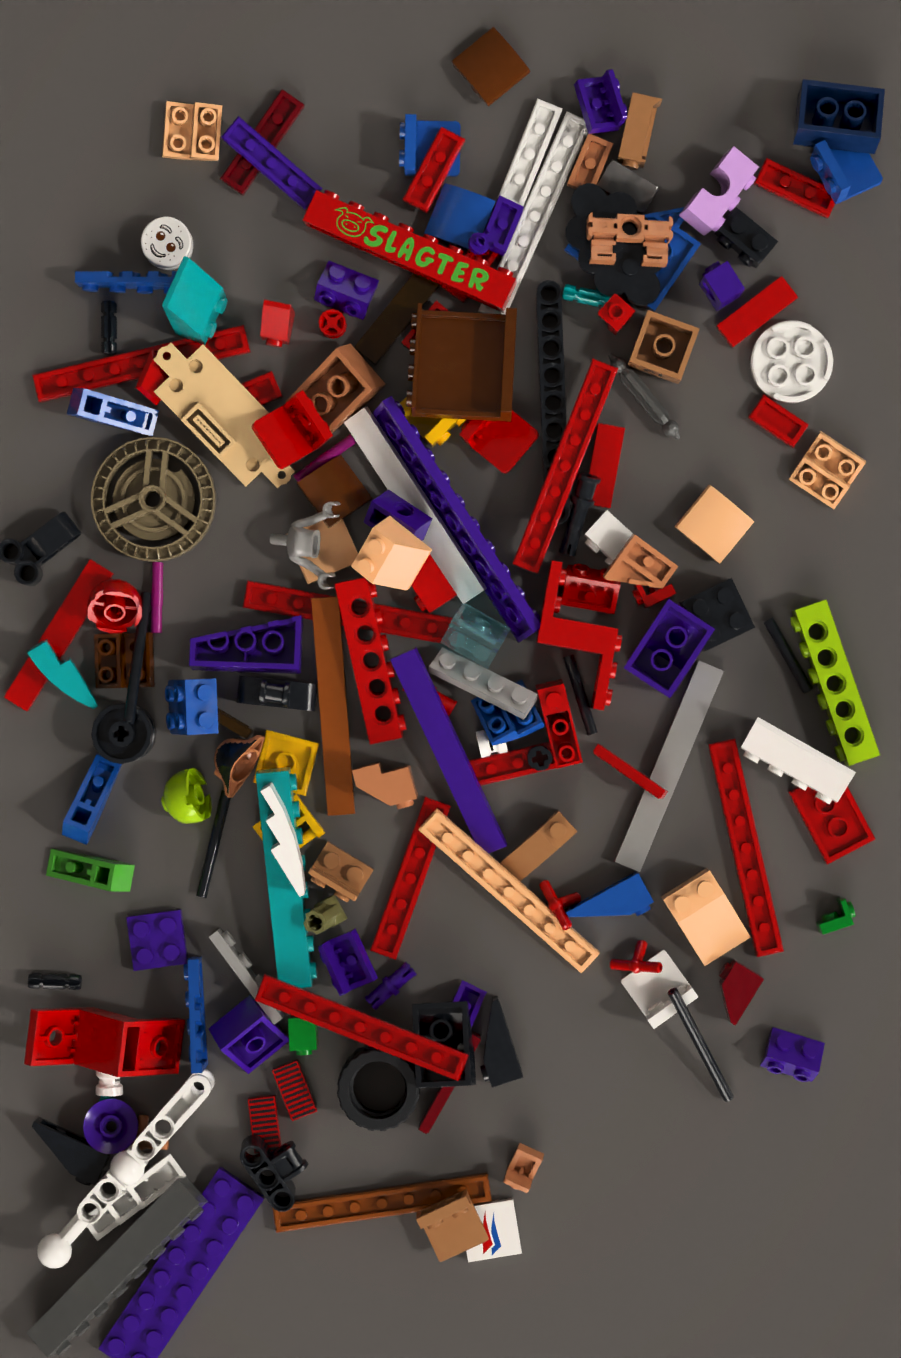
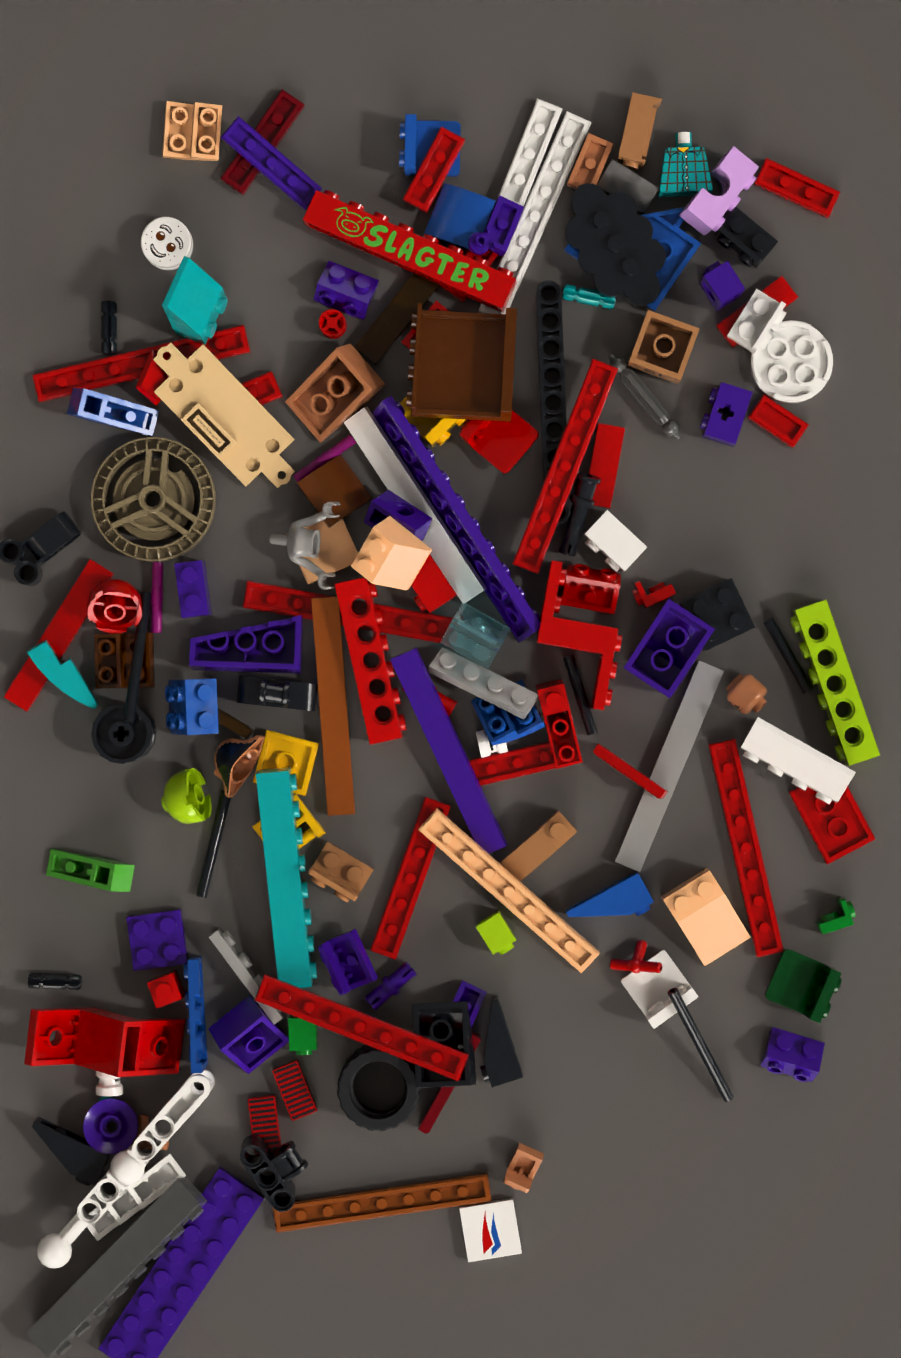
blue slope [62,754,122,845] -> none
blue wing [75,271,177,294] -> none
red bracket [251,390,333,469] -> none
red slope [260,299,295,348] -> none
white slope [260,782,306,897] -> none
olive piece [303,895,347,935] -> none
nougat piece [352,762,418,809] -> none
medium nougat bracket [416,1189,489,1262] -> none
reddish brown slope [451,27,530,107] -> none
black bush [527,746,552,771] -> none
red piece [539,880,581,930] -> none
dark purple bracket [574,69,628,134] -> none
nougat piece [586,212,673,267] -> none
red bracket [598,294,635,335] -> none
nougat wing [602,534,679,589] -> none
light nougat slope [675,485,754,564] -> none
dark red slope [719,959,764,1026] -> none
light nougat slope [789,431,866,509] -> none
dark blue brick [793,79,885,154] -> none
blue bracket [810,140,883,205] -> none
none -> red brick [147,970,185,1009]
none -> dark purple brick [174,560,212,619]
none -> lime brick [476,910,516,955]
none -> teal torso [658,132,712,197]
none -> dark purple brick [700,382,753,447]
none -> nougat head [726,674,767,714]
none -> white bracket [727,289,787,354]
none -> dark green bracket [765,949,842,1024]

